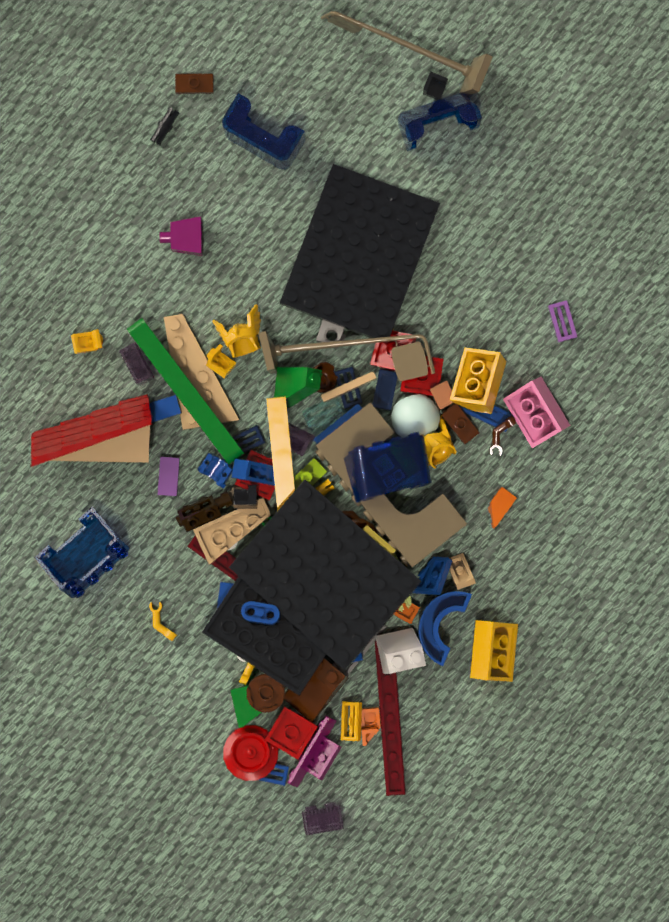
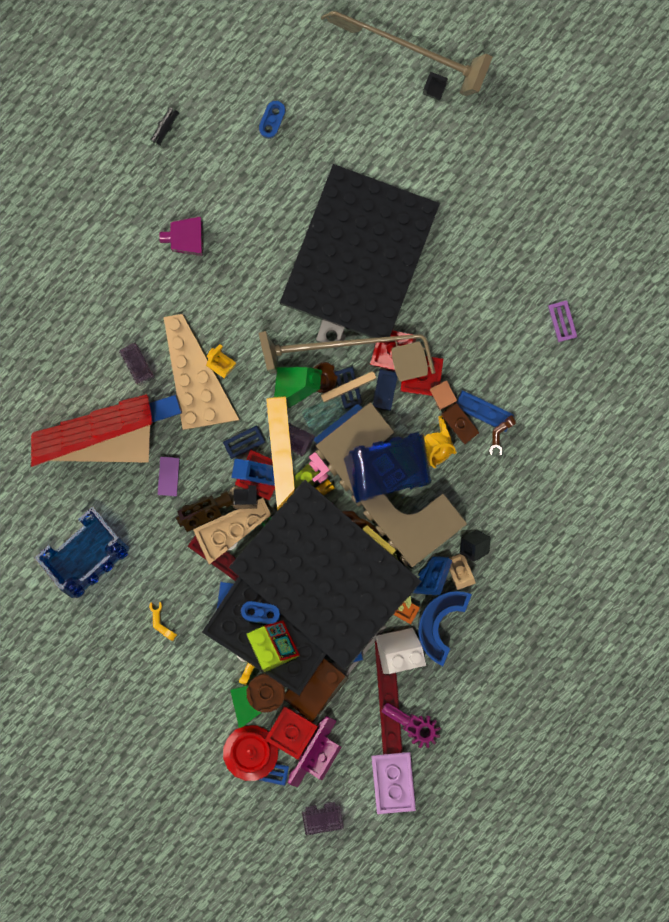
yellow bracket [71,329,103,354] -> none
green beam [127,318,244,465] -> none
reddish brown plate [175,74,214,94] -> none
blue piece [197,453,233,488] -> none
yellow helmet [212,304,261,358] -> none
clear blue windscreen [222,93,306,170] -> none
yellow tile [341,701,362,741] -> none
orange slope [361,707,381,746] -> none
light aqua cylinder [391,394,440,442] -> none
clear blue windscreen [398,93,482,151] -> none
yellow slope [450,348,507,414] -> none
yellow slope [470,620,518,682] -> none
orange slope [488,487,517,529] -> none
bright pink slope [503,377,571,448] -> none
none -> slope [247,621,300,672]
none -> blue plate [259,101,285,139]
none -> bright pink bracket [309,452,330,483]
none -> lavender tile [372,752,416,814]
none -> magenta gear [382,703,441,748]
none -> black panel [460,530,491,561]

